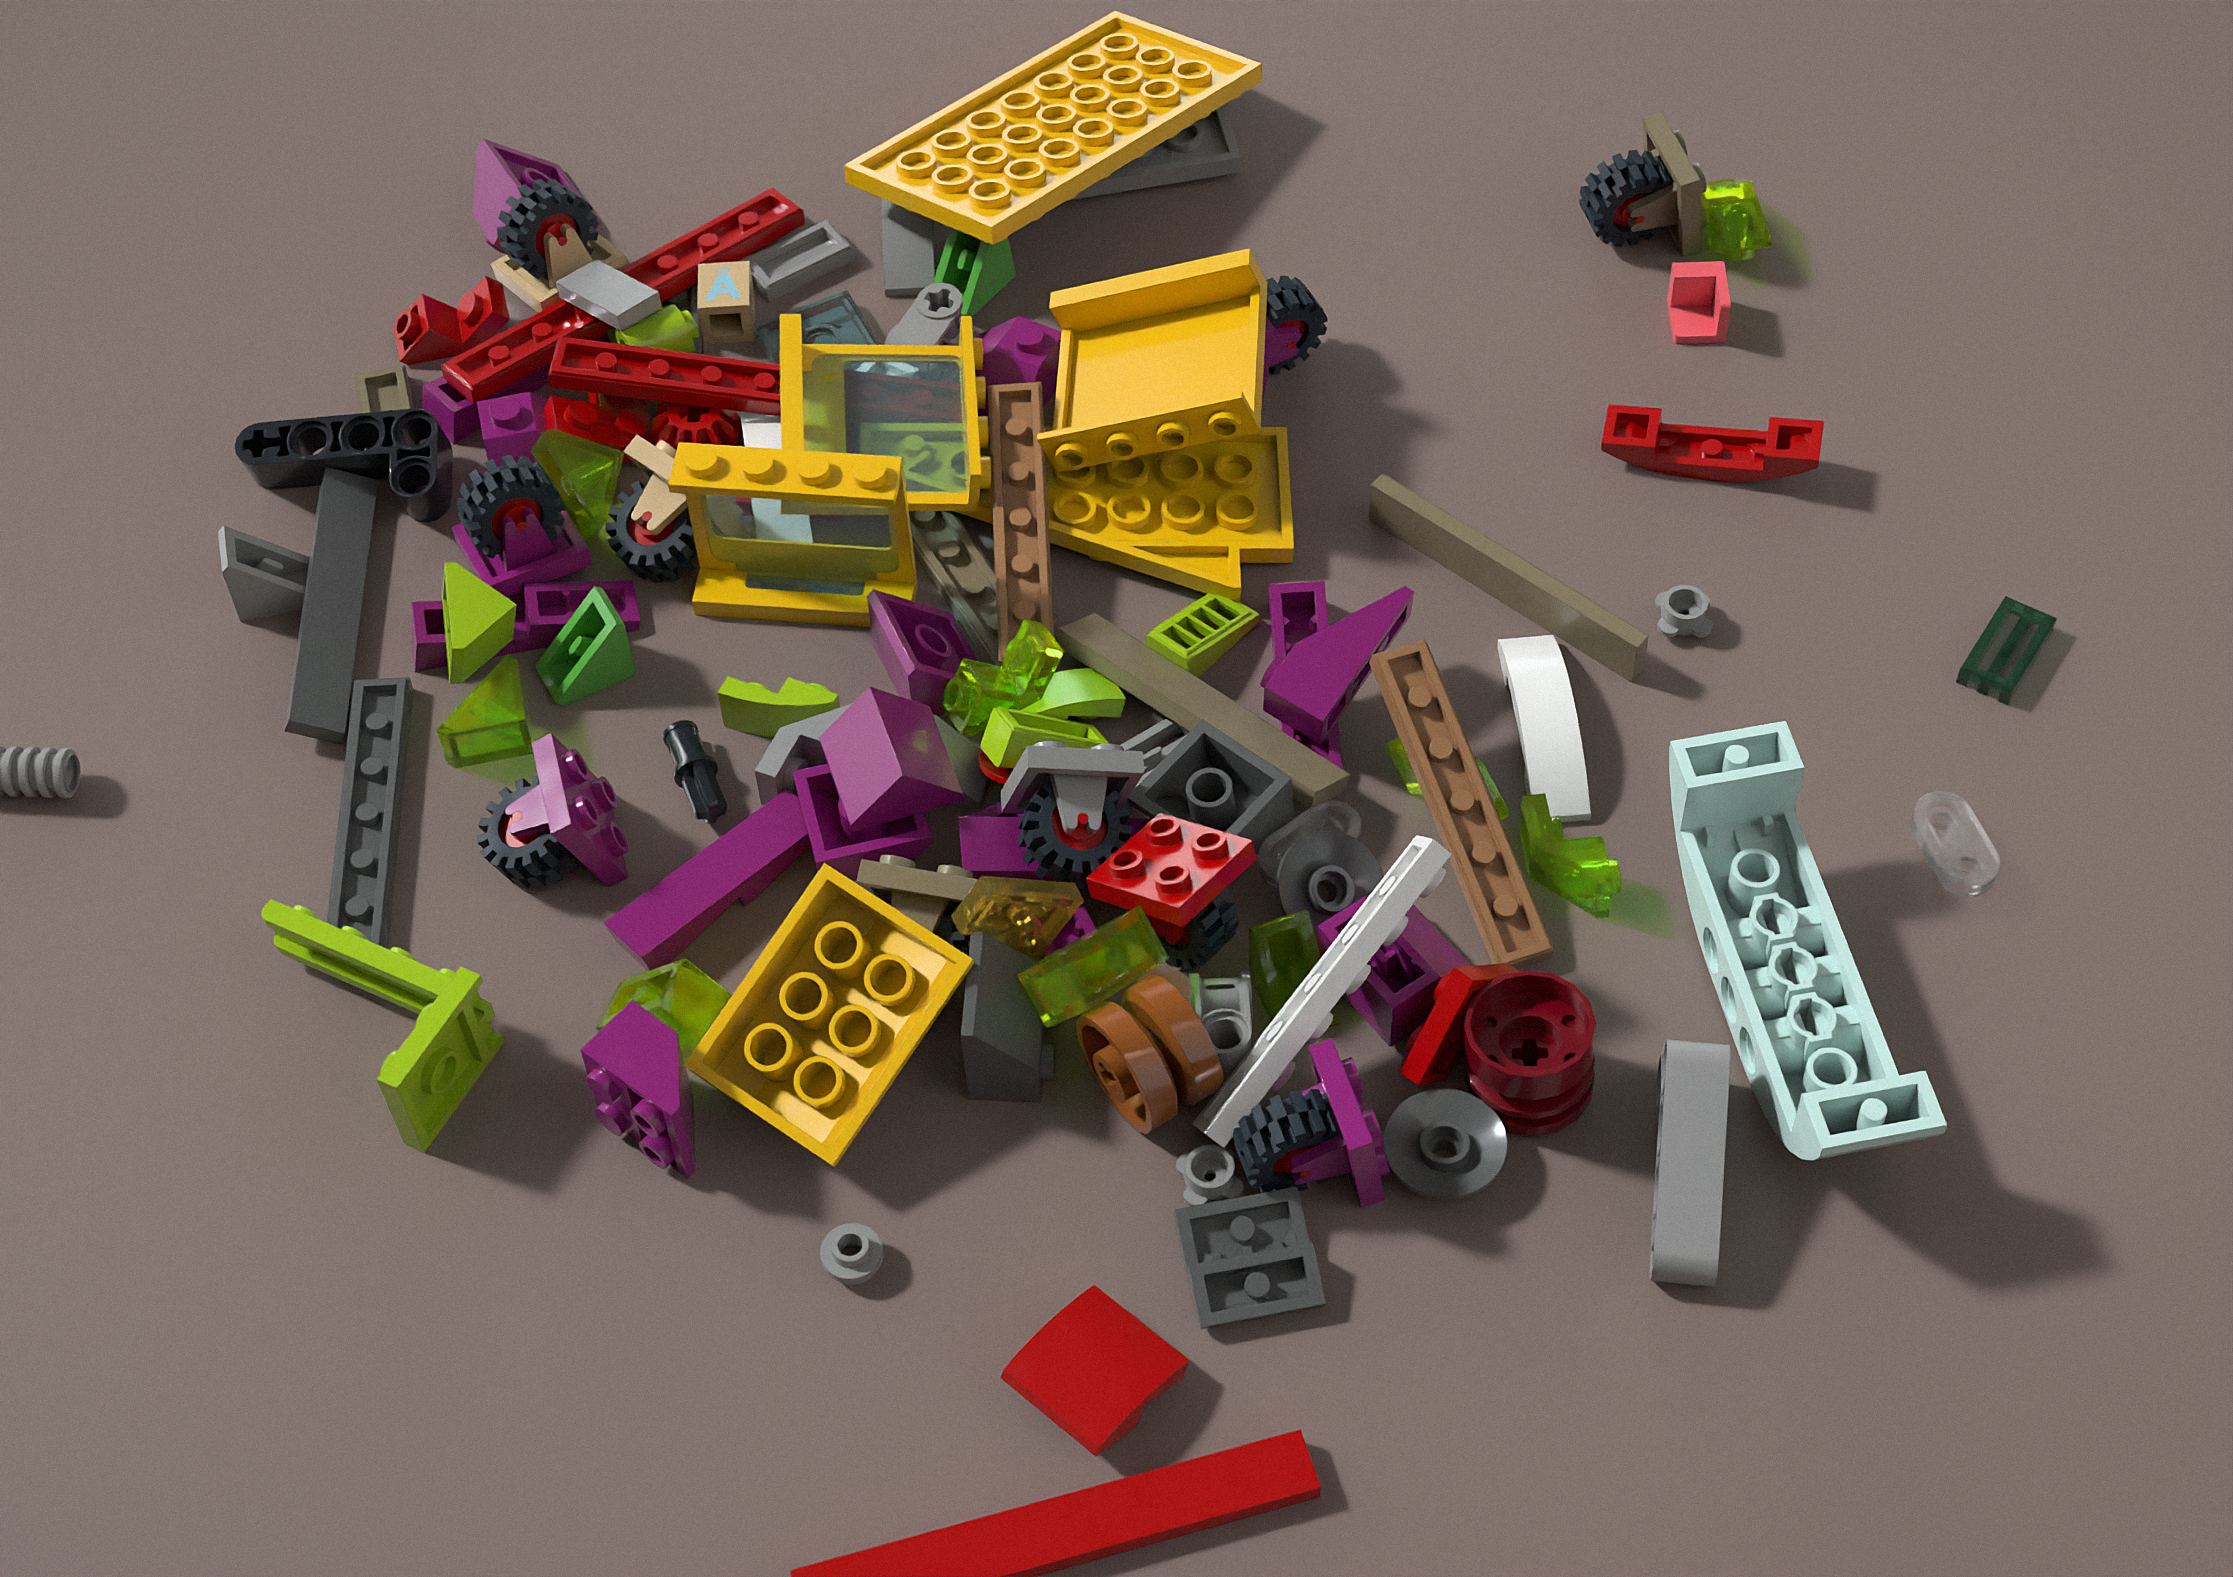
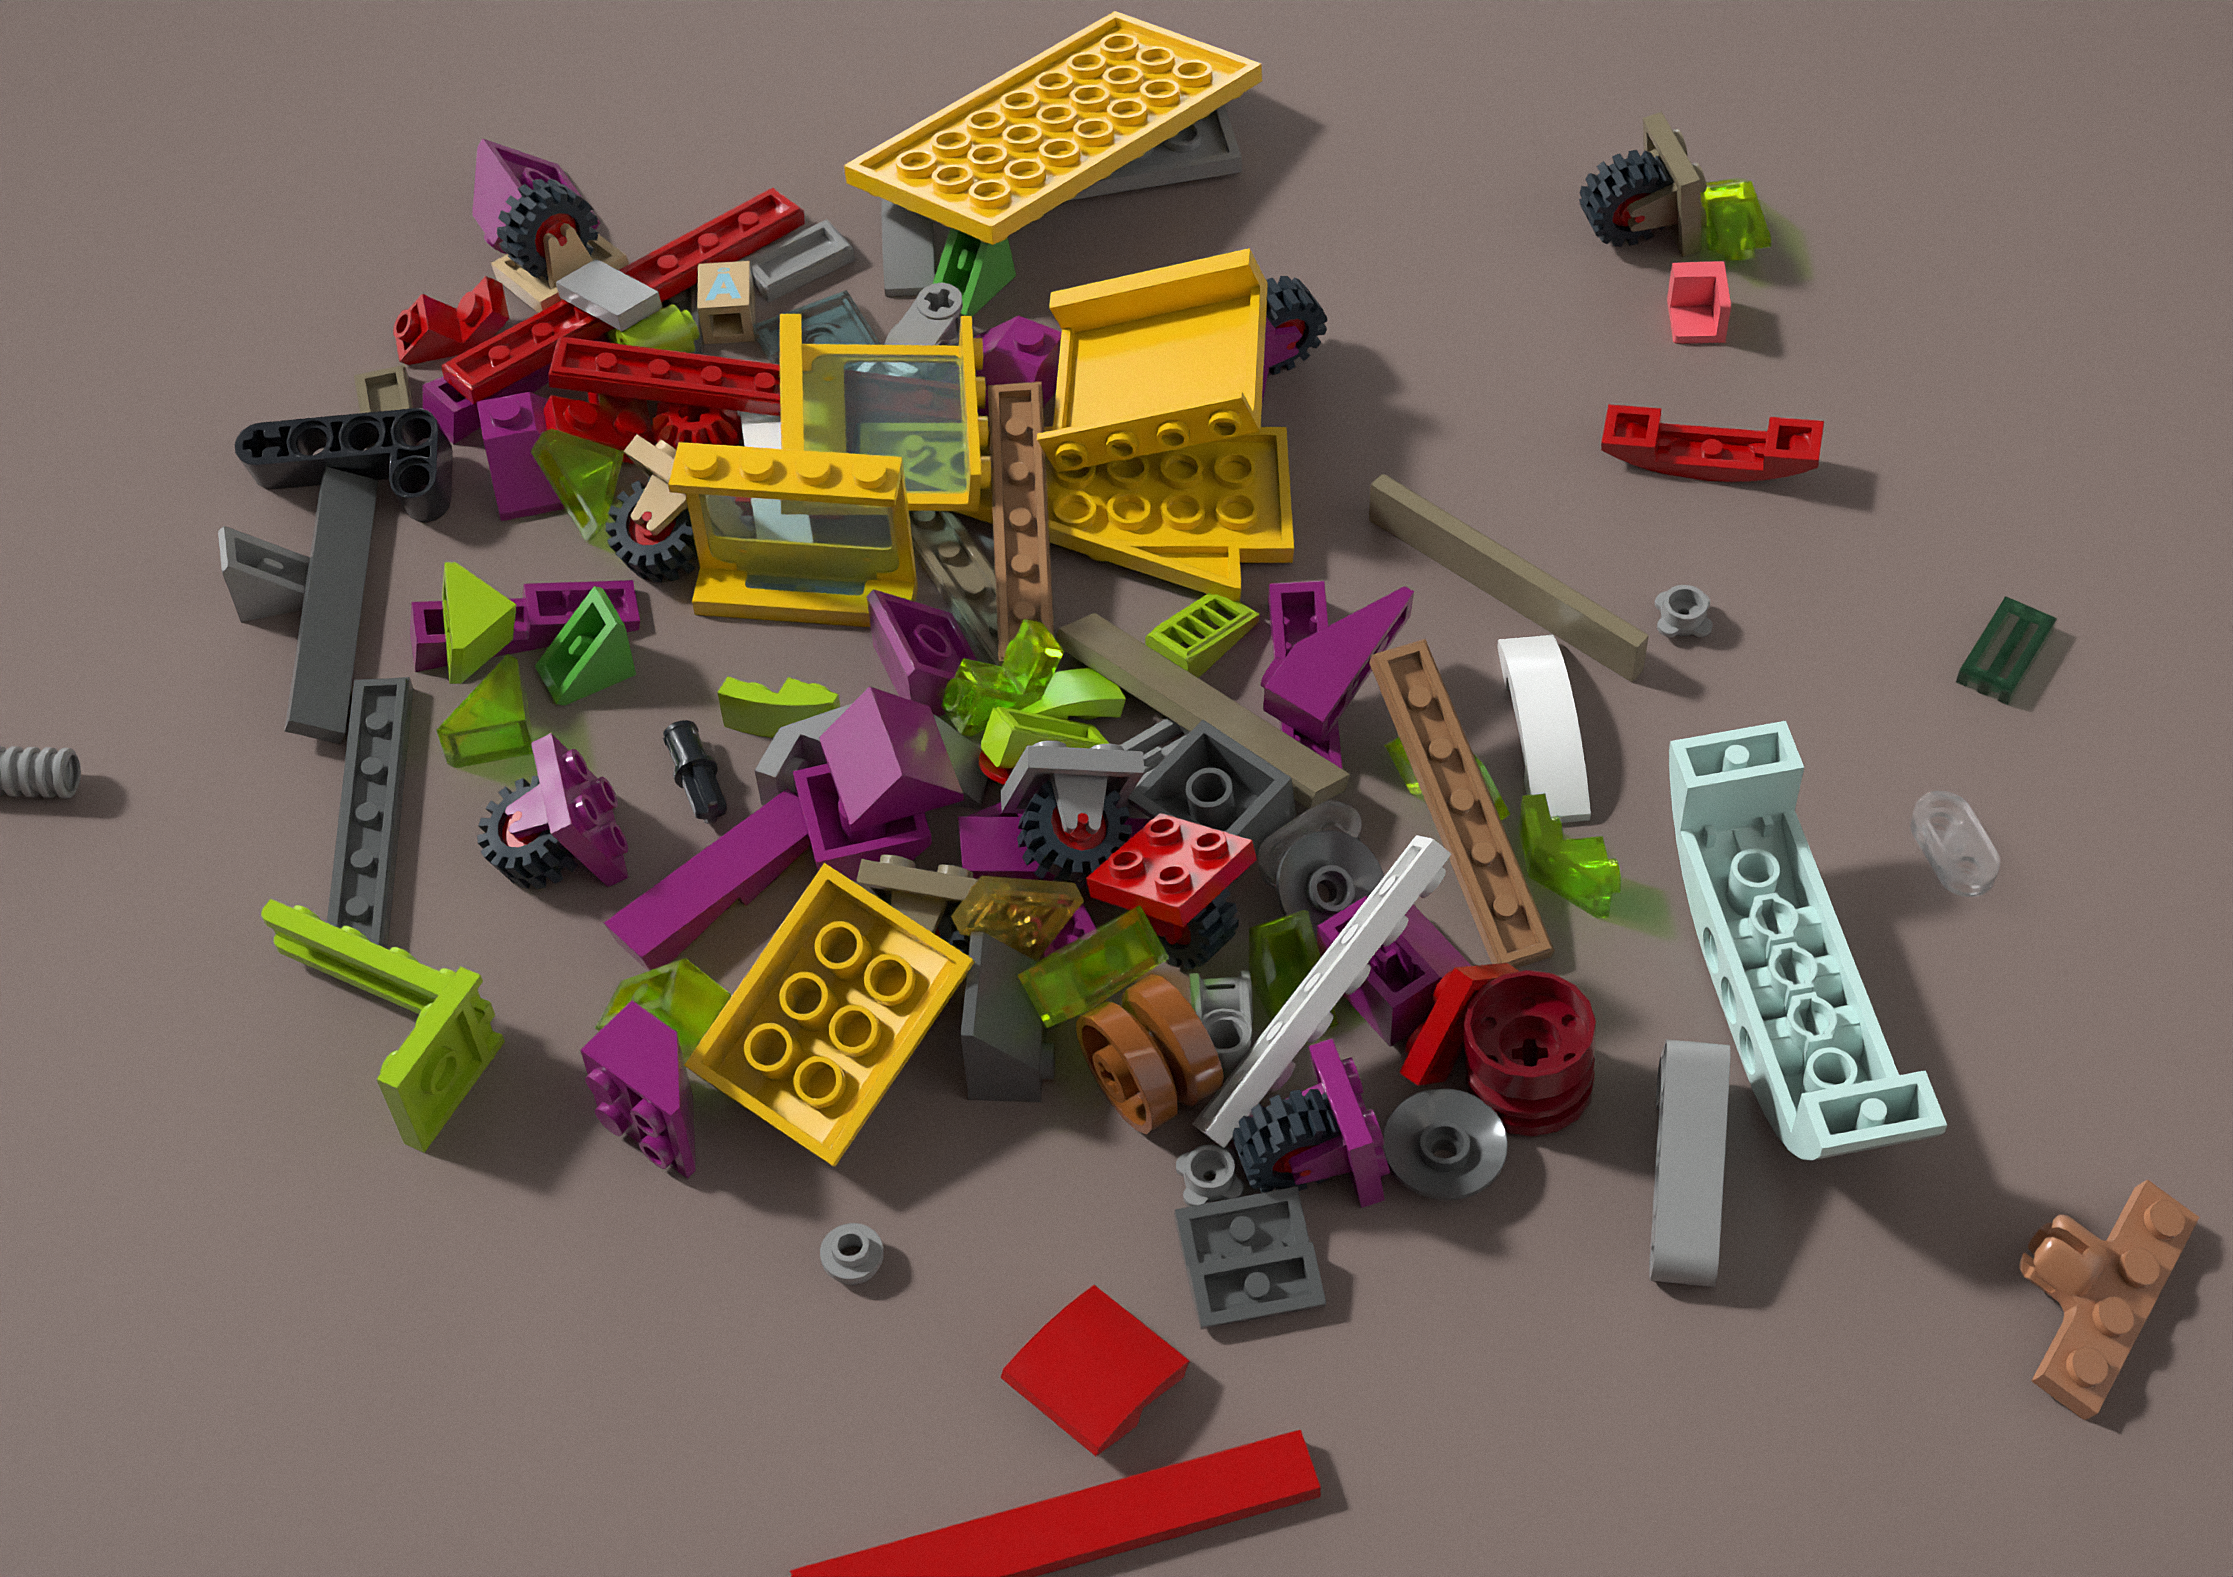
plate [452,455,593,598] -> none
none -> nougat plate [2019,1179,2200,1420]

